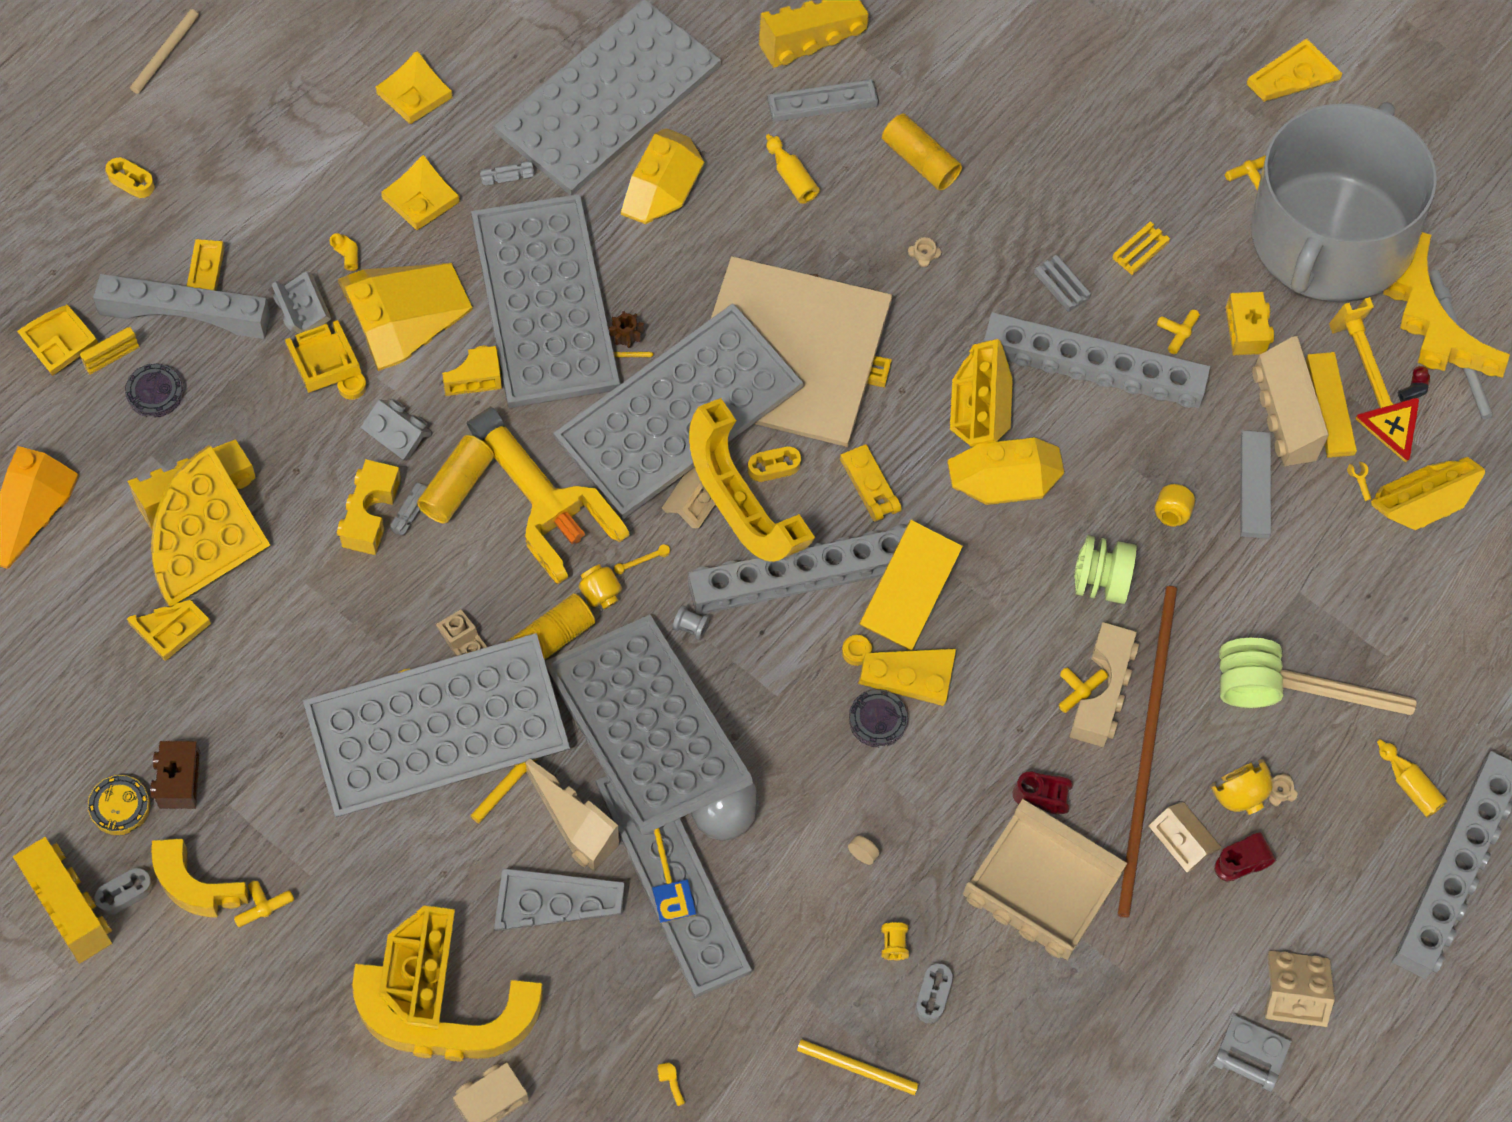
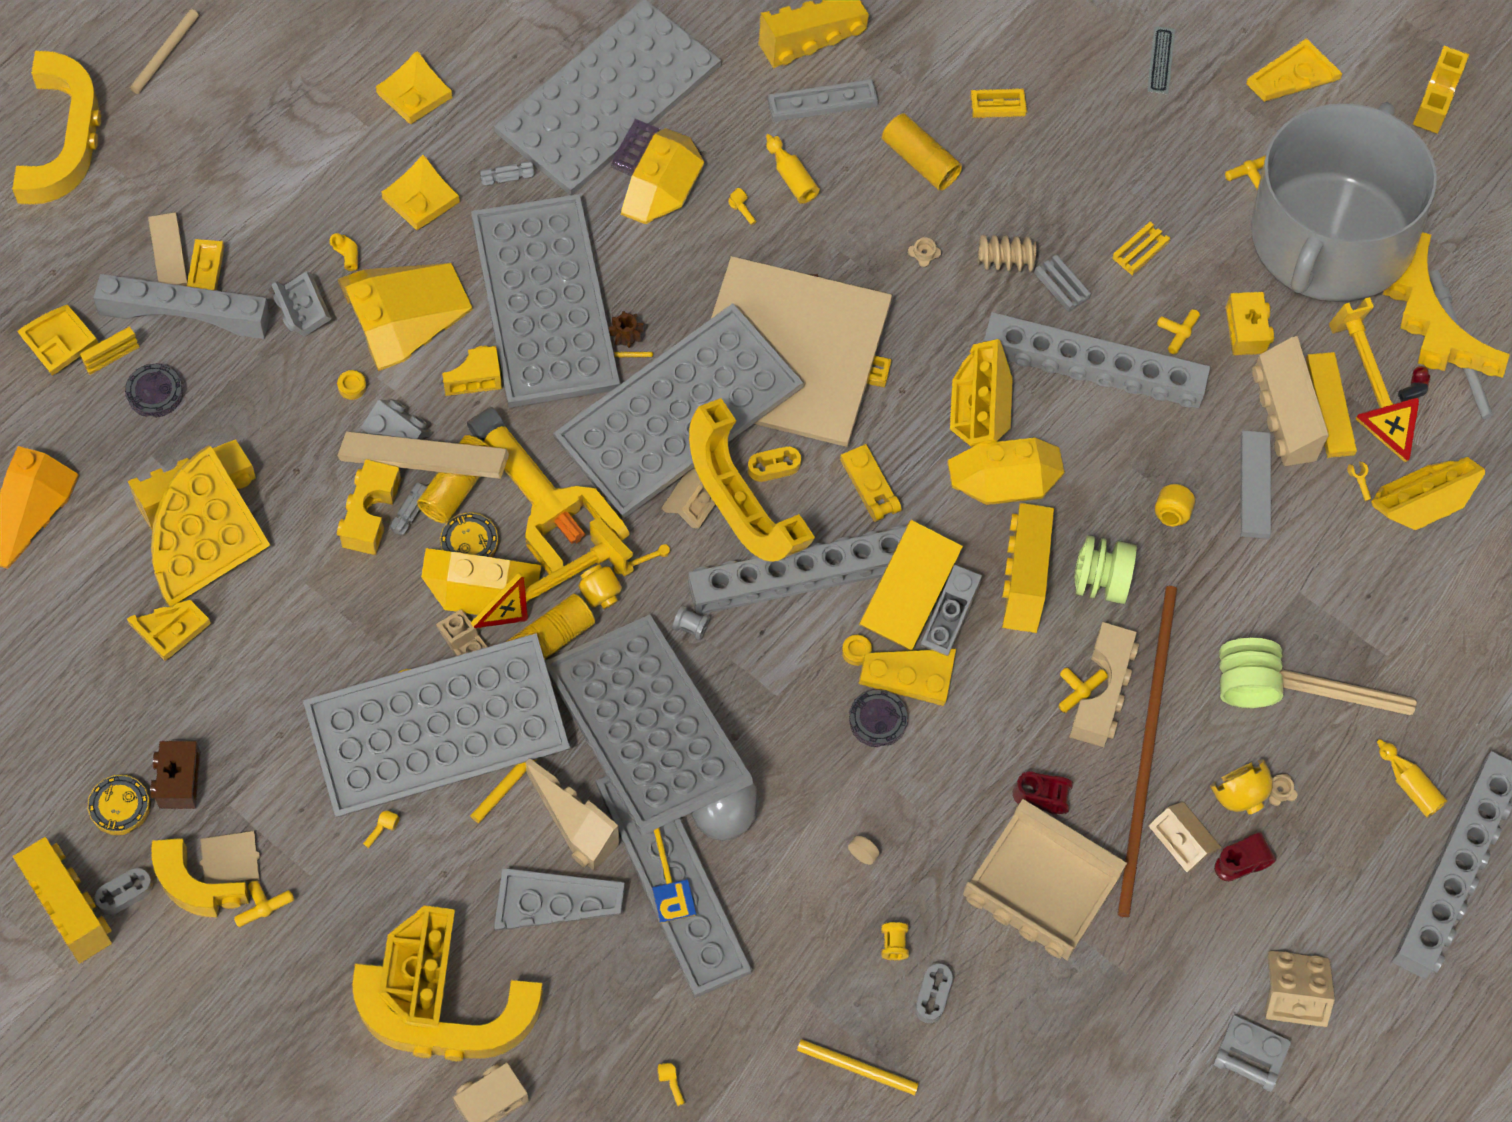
yellow beam [105,157,155,198] -> none
yellow container [284,320,361,393] -> none
none -> yellow arch [12,51,101,204]
none -> tan tile [148,212,187,286]
none -> tan piece [200,831,260,884]
none -> tan tile [337,432,509,479]
none -> yellow hand [363,811,400,848]
none -> yellow wedge [421,548,542,615]
none -> tile [440,512,499,558]
none -> yellow piece [471,517,634,628]
none -> clear purple slope [611,119,660,176]
none -> yellow hand [729,188,756,225]
none -> light grey slope [921,565,982,656]
none -> yellow tile [970,89,1027,118]
none -> tan piece [978,235,1036,272]
none -> yellow wedge [1002,503,1054,633]
none -> sticker [1147,26,1175,94]
none -> yellow arch [1412,45,1469,134]

